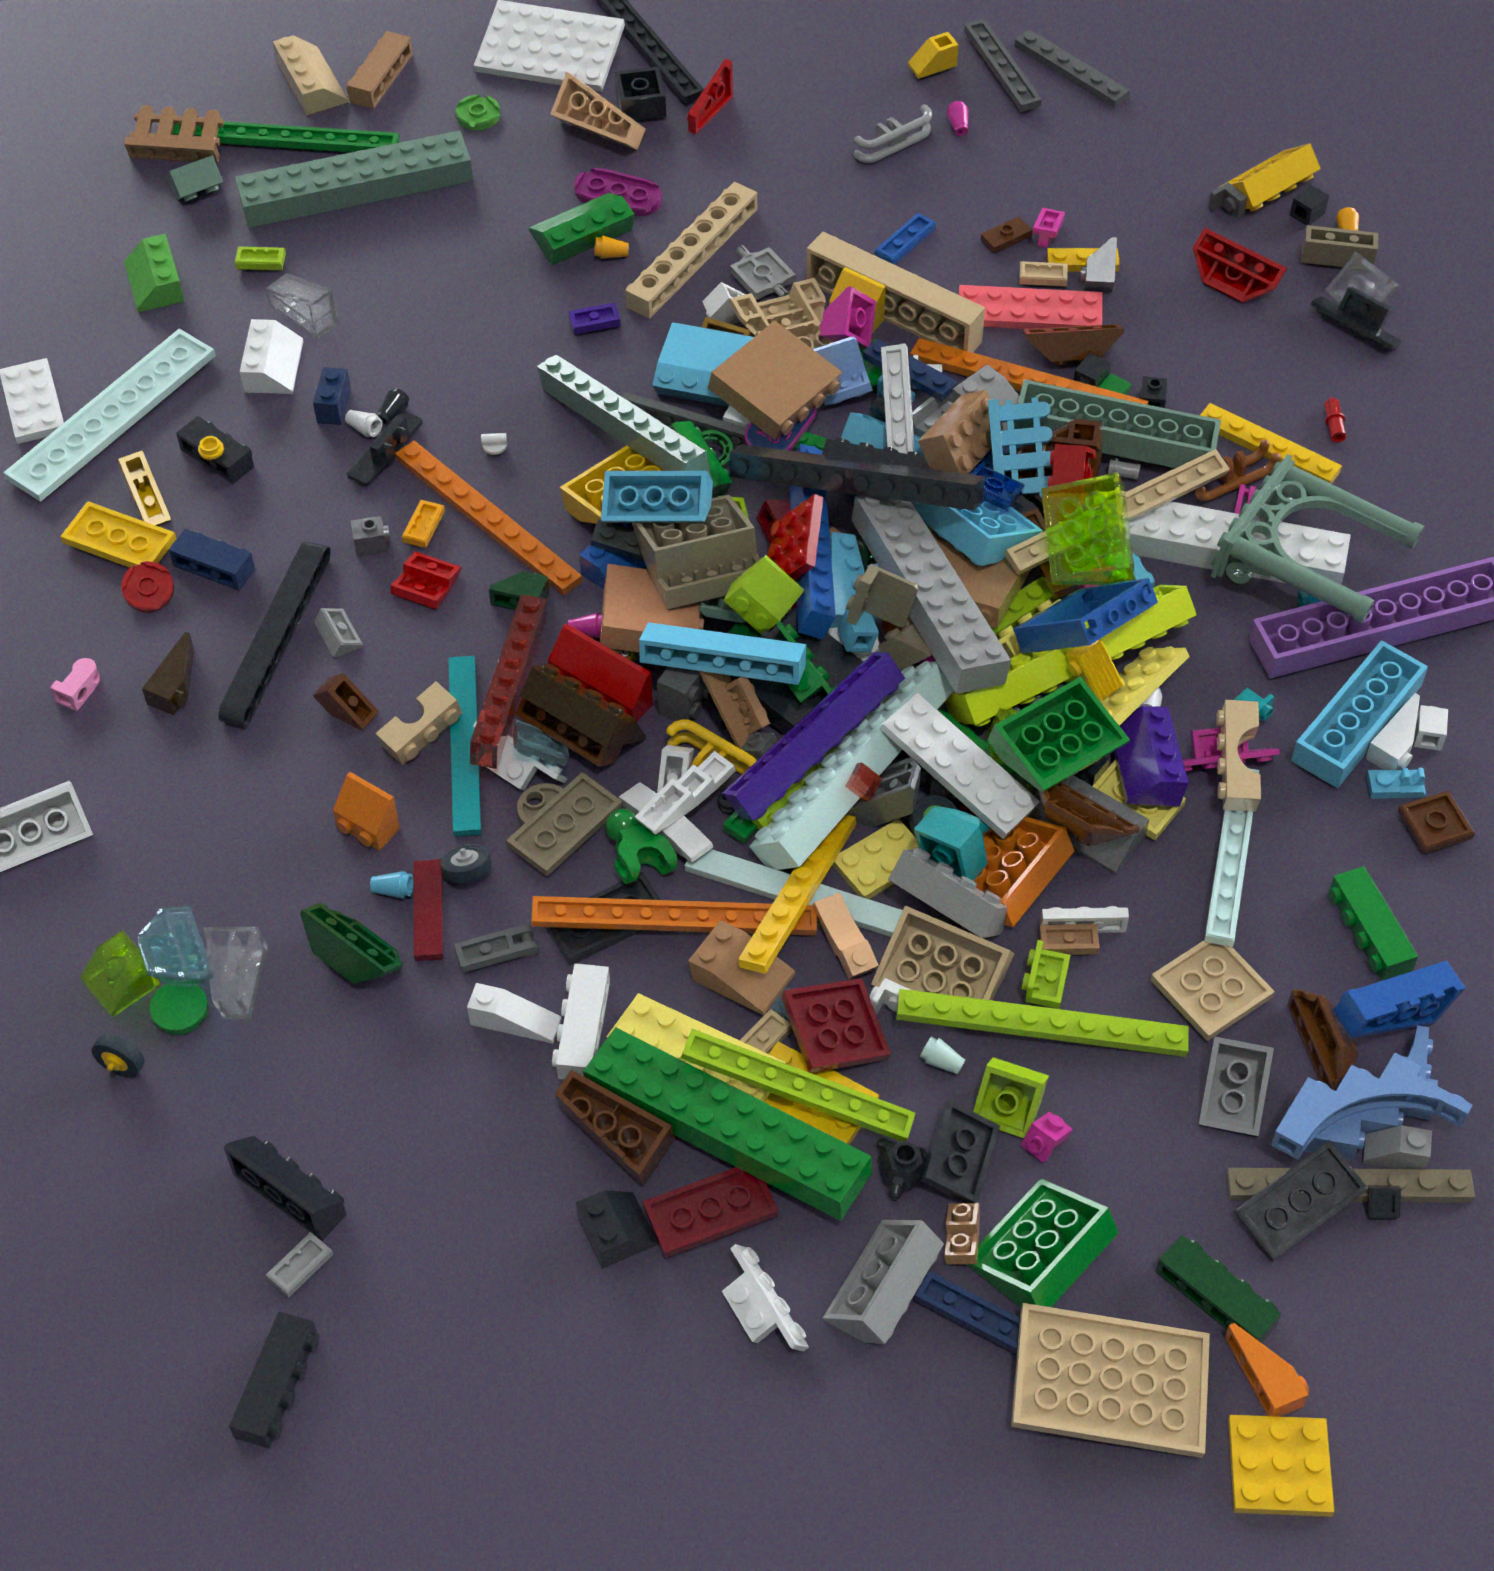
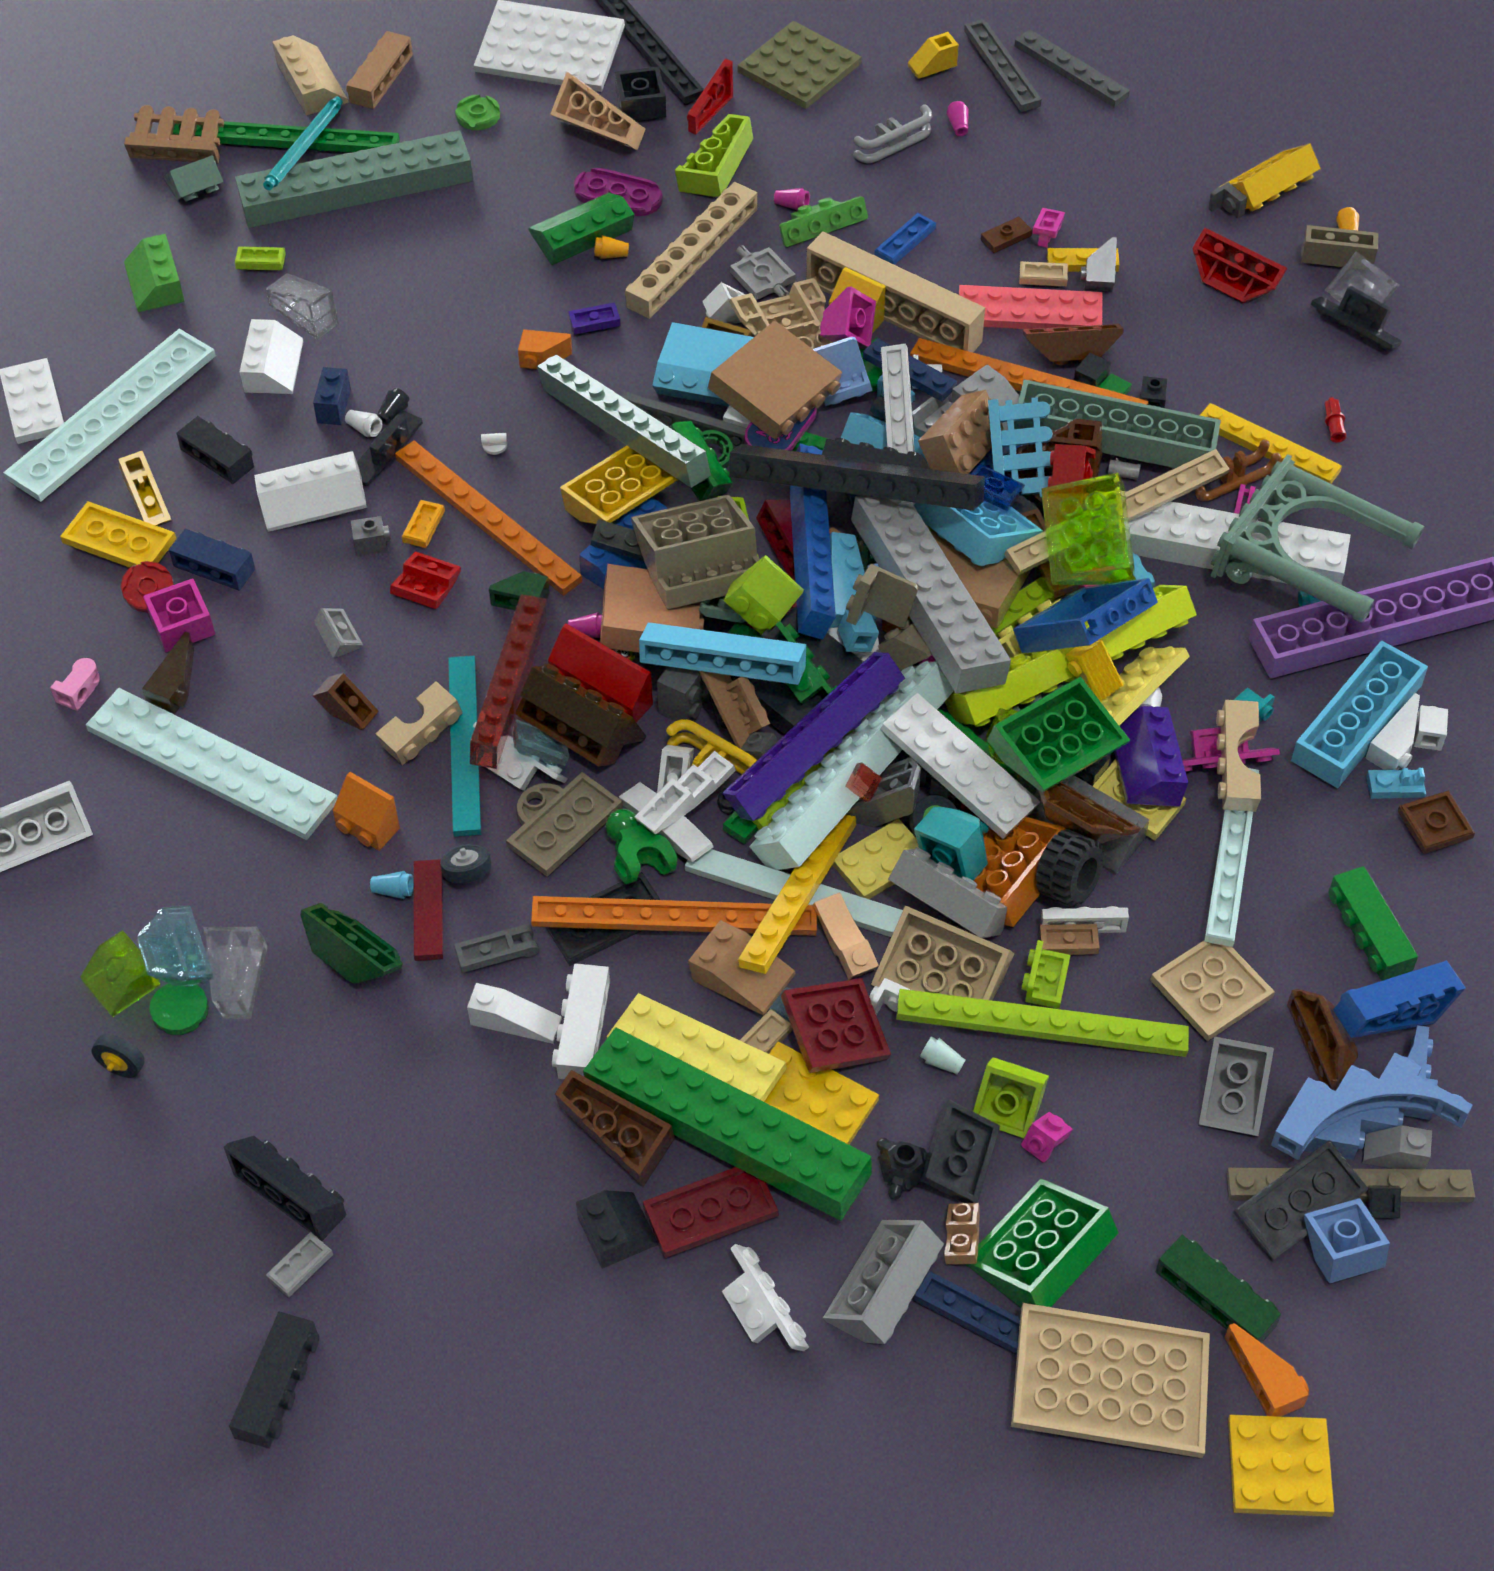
yellow plate [198,436,224,460] -> none
black beam [218,541,331,727] -> none
medium azure slope [601,471,713,522] -> none
lime plate [680,1029,916,1142] -> none
red plate [767,494,823,581] -> none
black brick [1290,185,1329,226] -> none
none -> light aqua plate [86,688,338,840]
none -> dark pink brick [143,578,215,653]
none -> white slope [254,451,367,532]
none -> teal piece [263,96,343,190]
none -> orange slope [518,329,572,369]
none -> lime wedge [675,114,753,197]
none -> olive plate [737,21,862,109]
none -> dark pink cone [774,188,810,211]
none -> bright green bracket [779,196,868,247]
none -> black tyre [1036,829,1104,907]
none -> medium blue slope [1304,1198,1390,1284]

